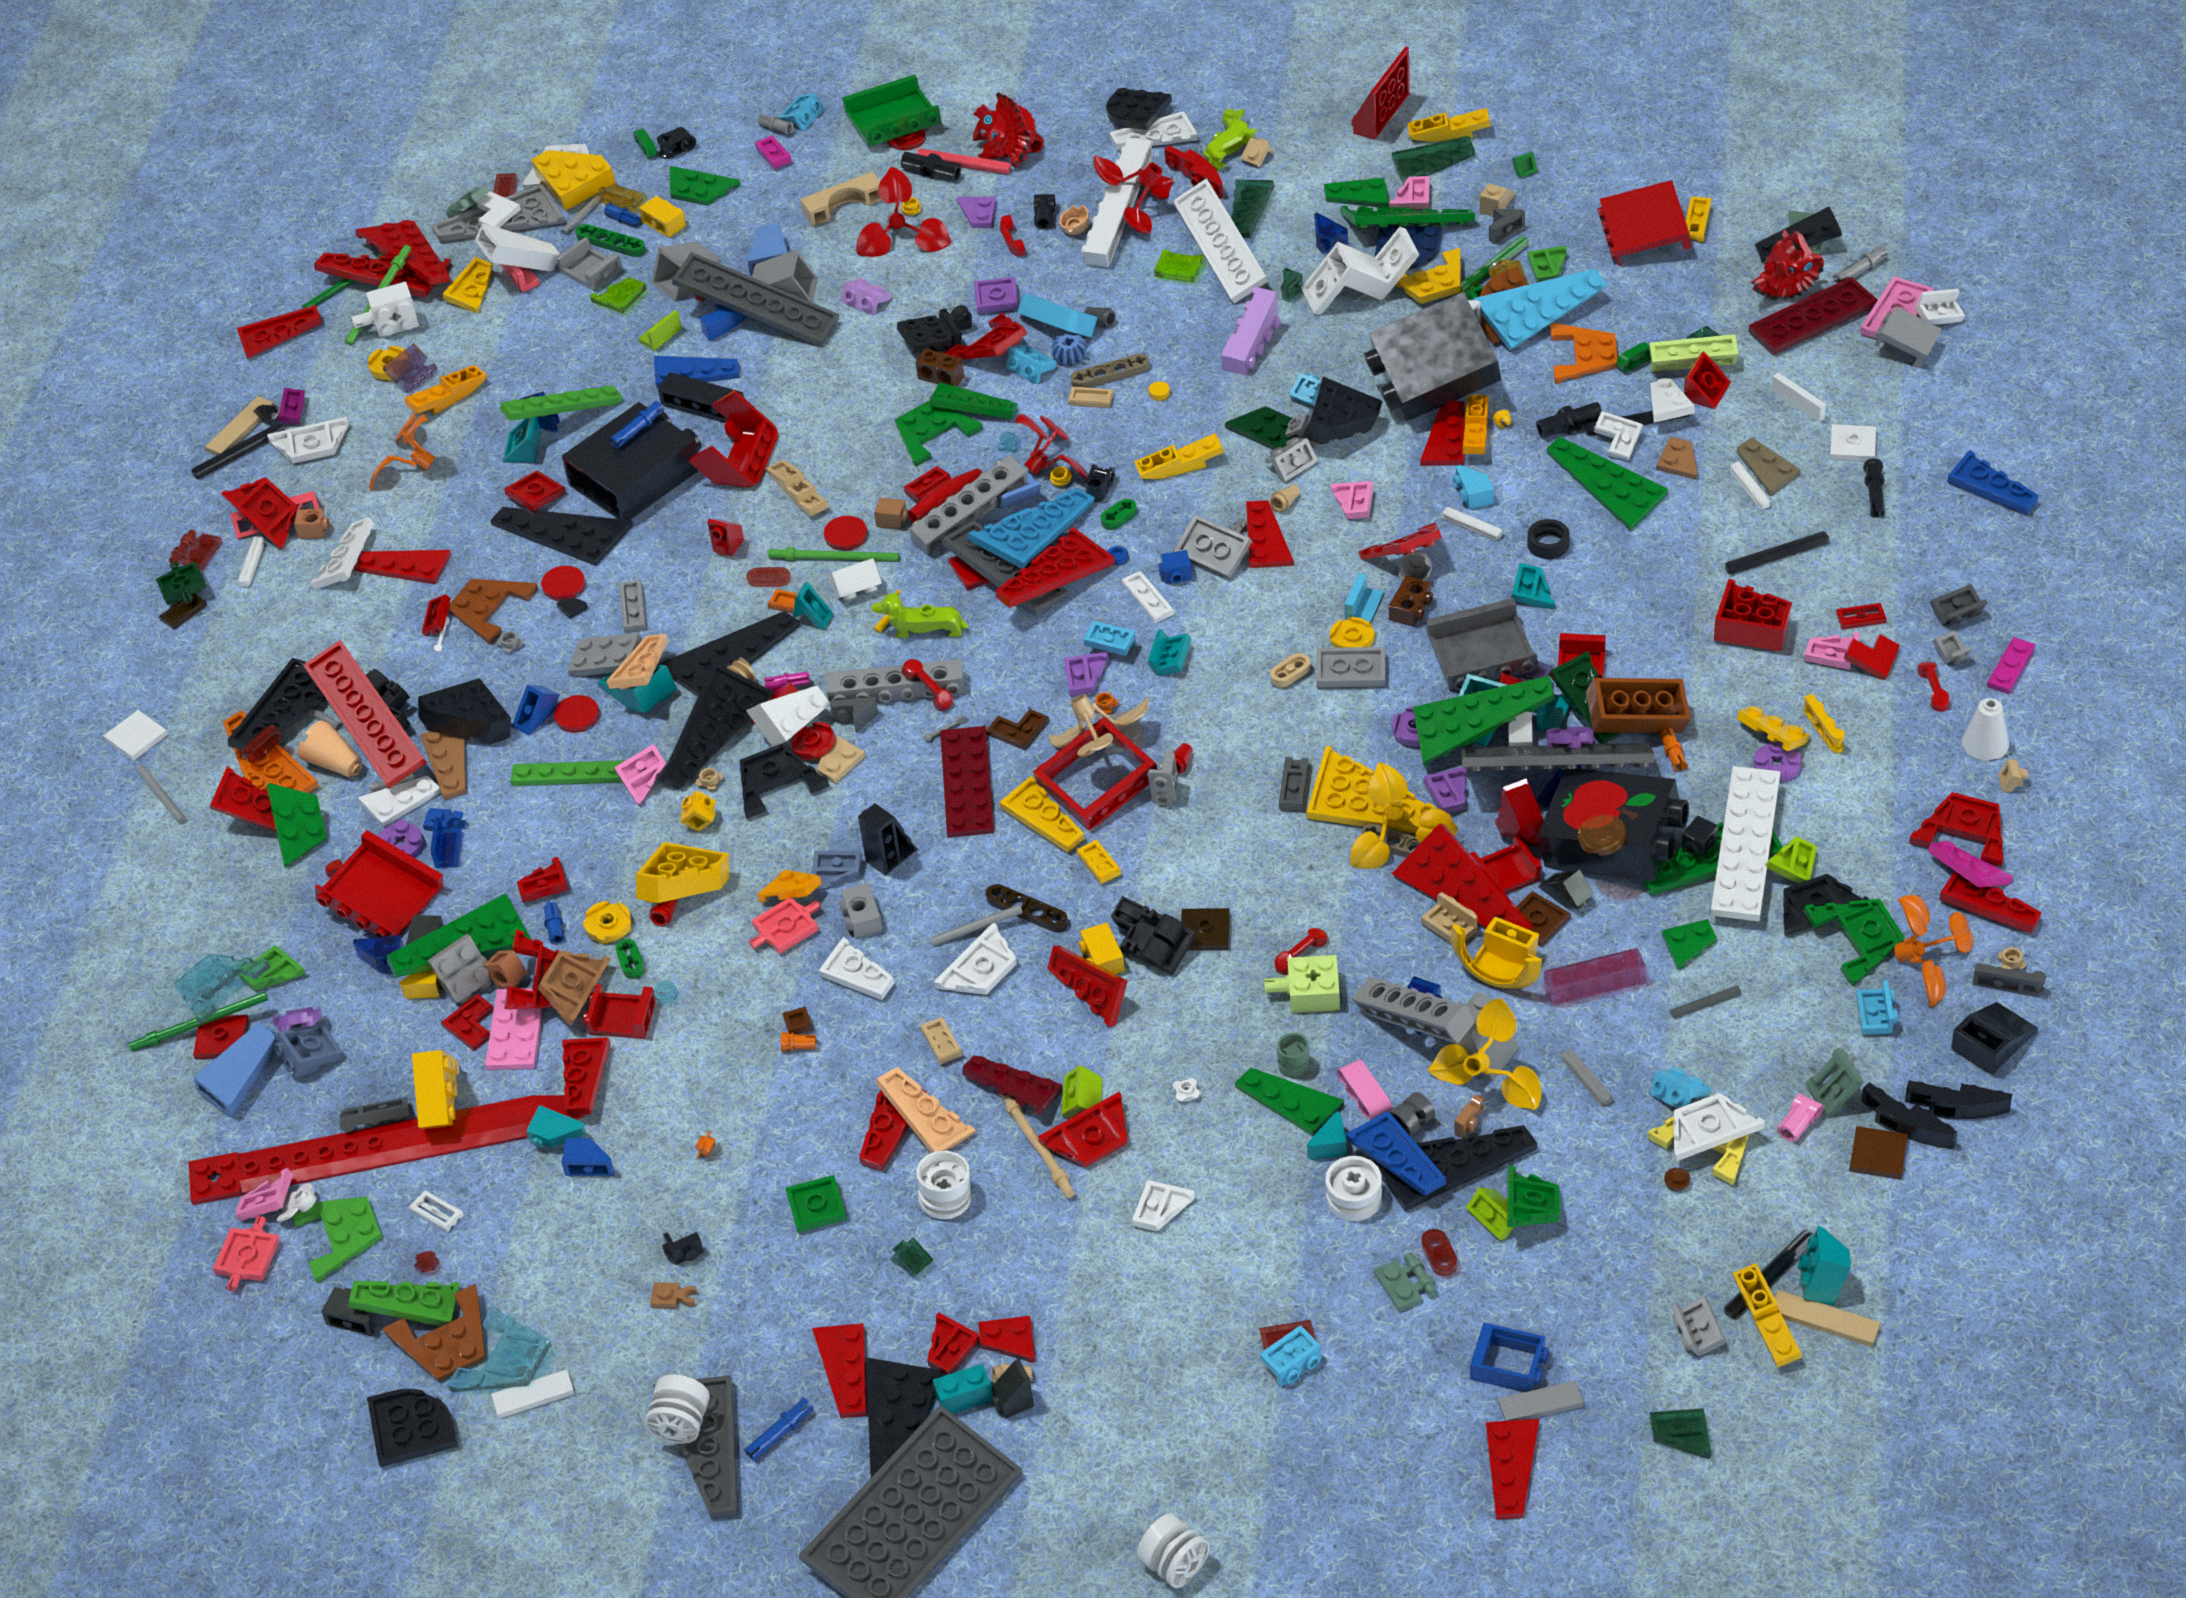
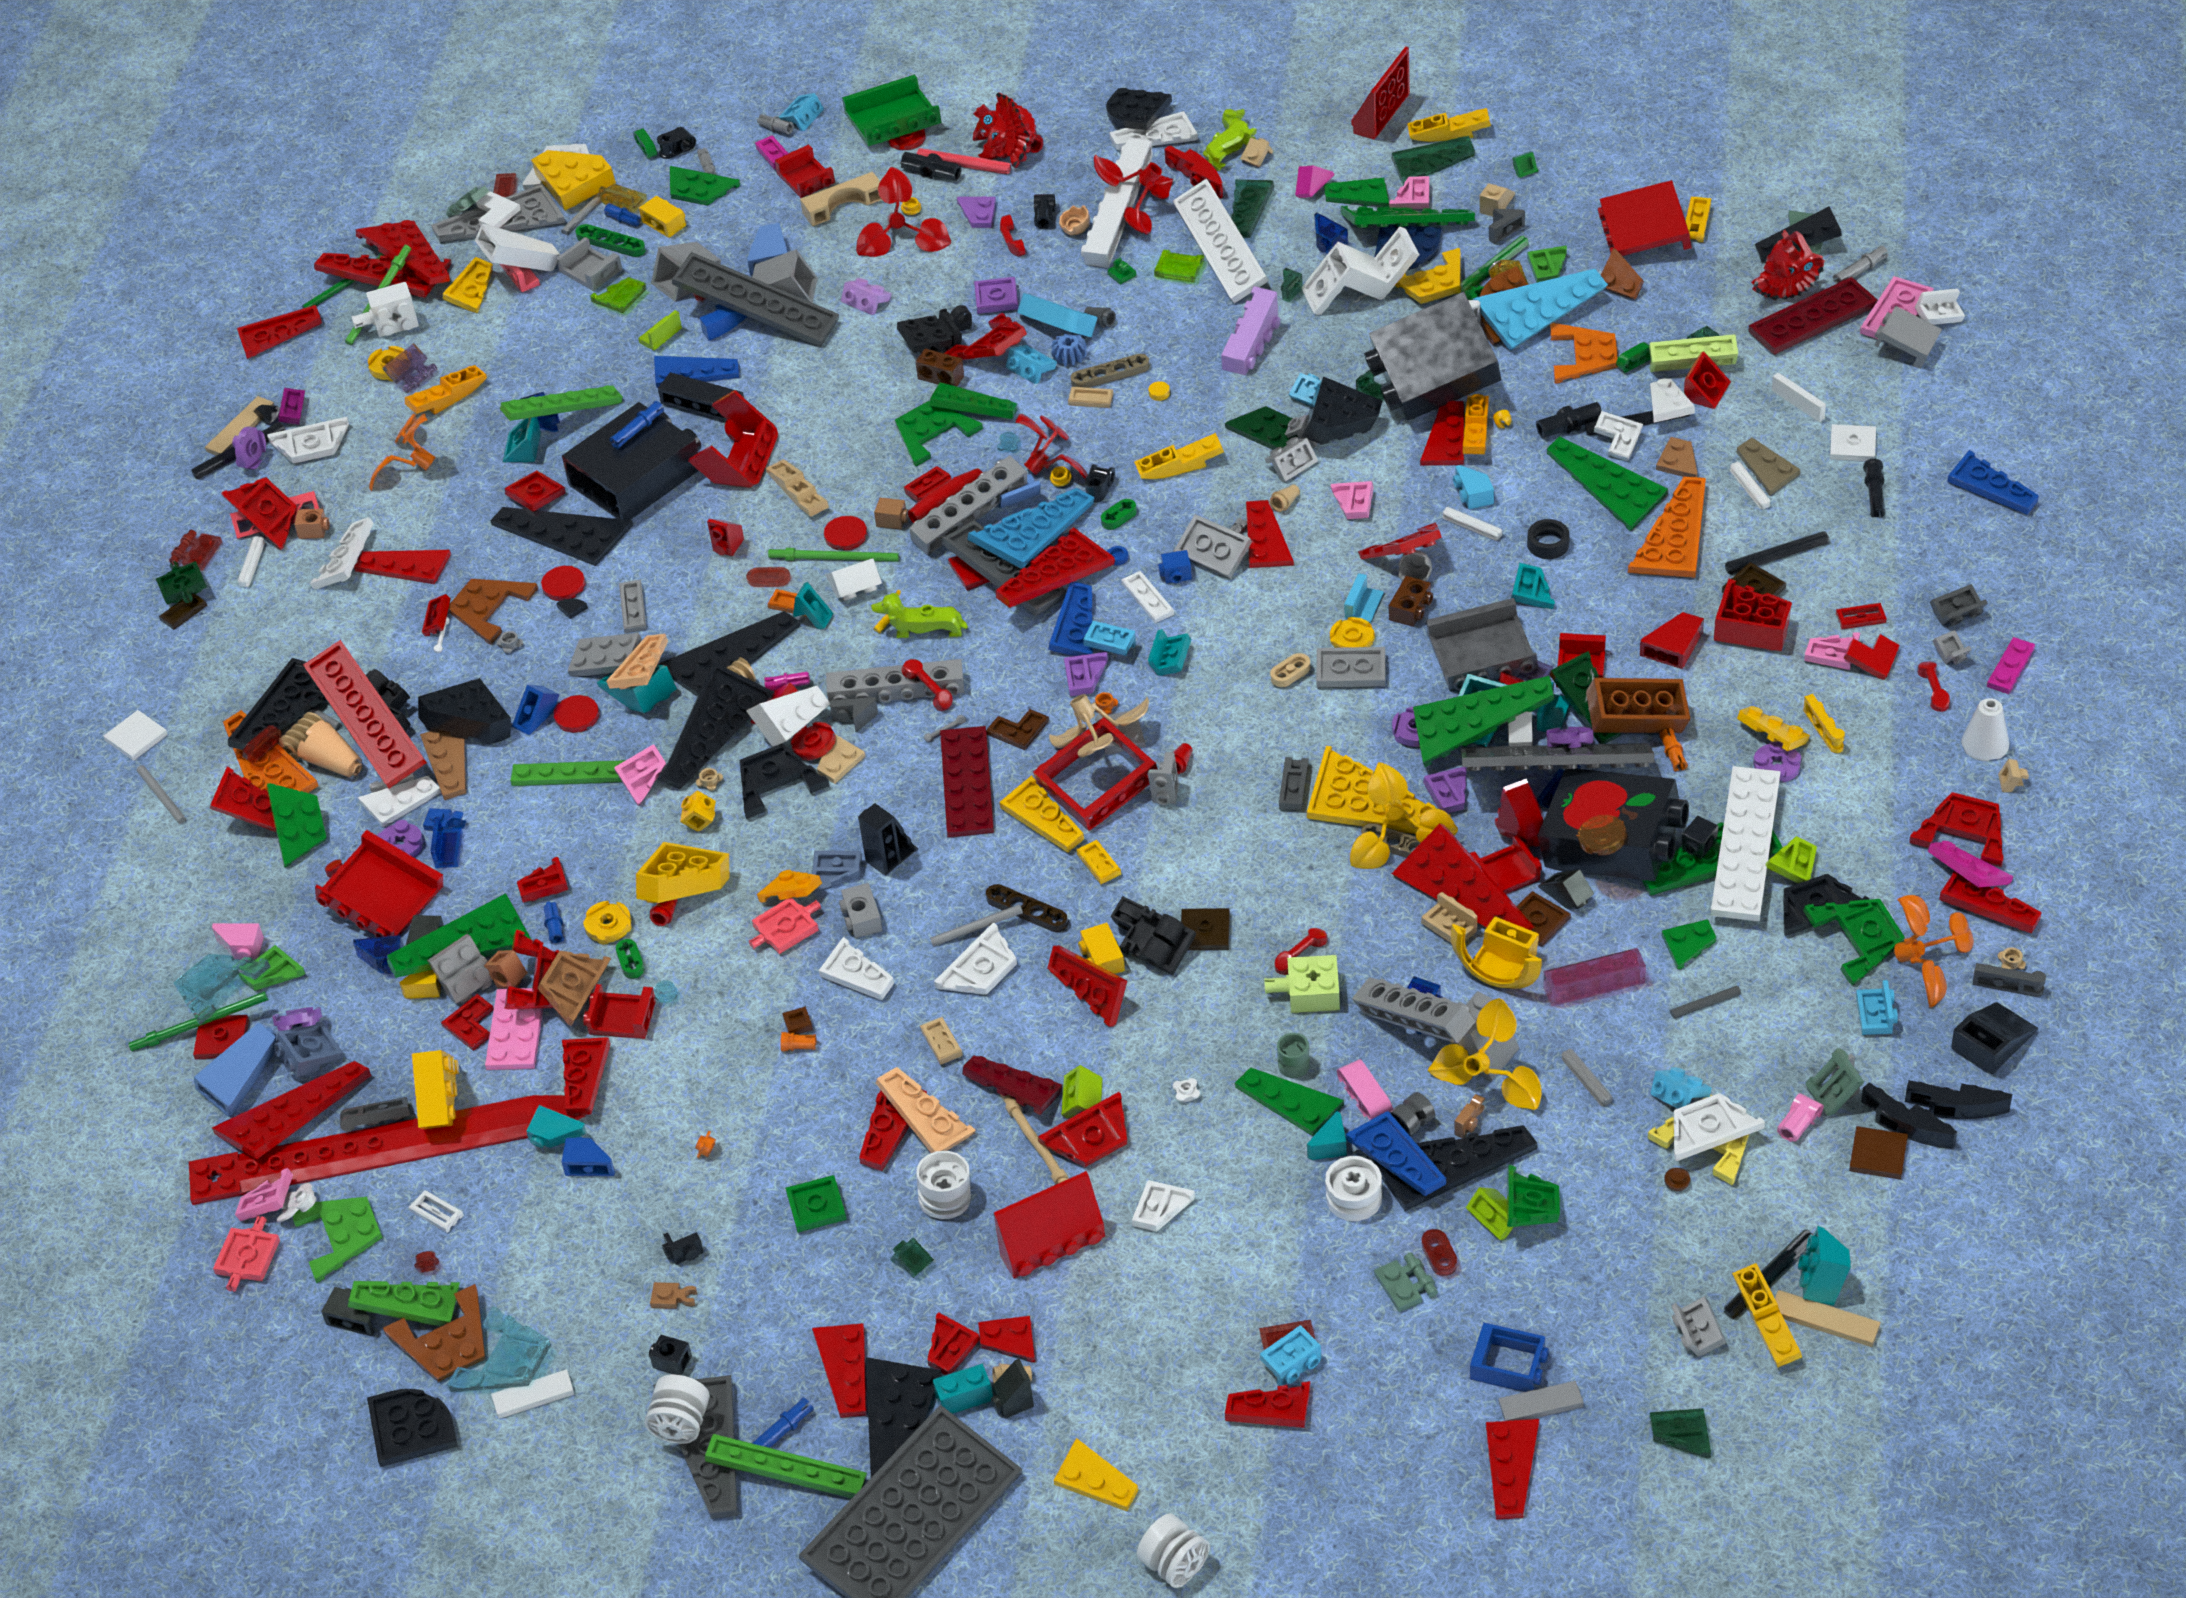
none -> bright pink slope [212,923,264,961]
none -> red wing [212,1061,372,1159]
none -> medium lavender plate [232,426,266,469]
none -> tan piece [279,712,325,761]
none -> black brick [649,1334,692,1375]
none -> light grey axle [697,148,716,175]
none -> bright green plate [705,1434,867,1499]
none -> red panel [775,144,835,198]
none -> red slope [994,1171,1105,1279]
none -> blue wing [1048,582,1093,656]
none -> yellow wing [1054,1438,1138,1511]
none -> green tile [1107,258,1136,285]
none -> red wing [1225,1381,1311,1428]
none -> dark pink slope [1295,165,1334,198]
none -> clear green bracket [1356,370,1384,400]
none -> dark orange wing [1601,248,1644,300]
none -> orange wing [1628,477,1706,578]
none -> red slope [1640,612,1704,669]
none -> dark brown plate [1722,562,1786,596]

